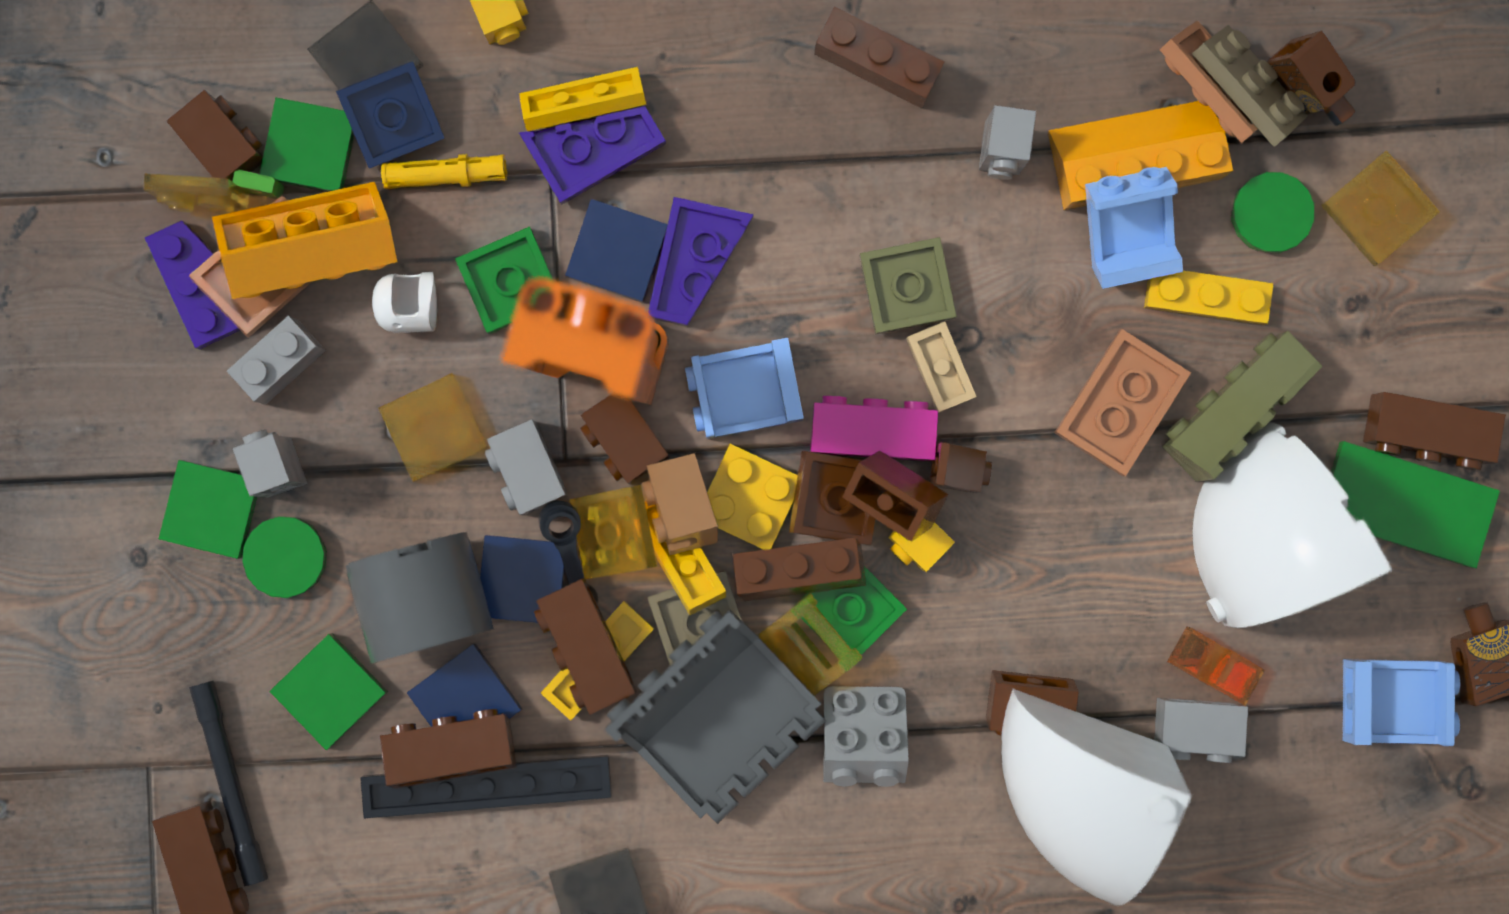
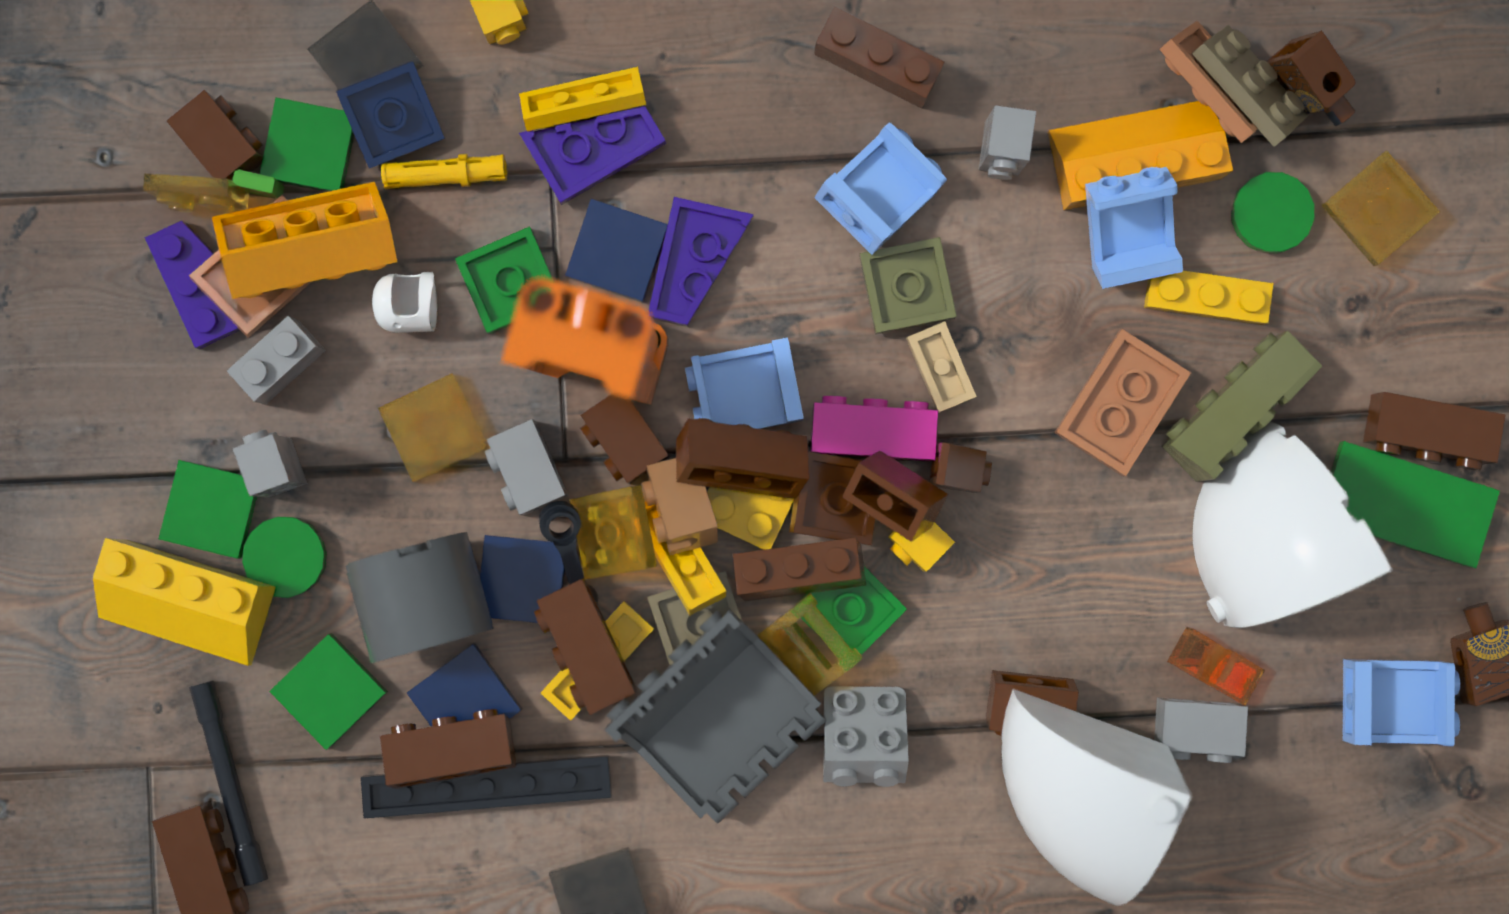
none -> yellow slope [93,538,276,666]
none -> reddish brown brick [676,418,809,499]
none -> light blue panel [814,122,947,255]

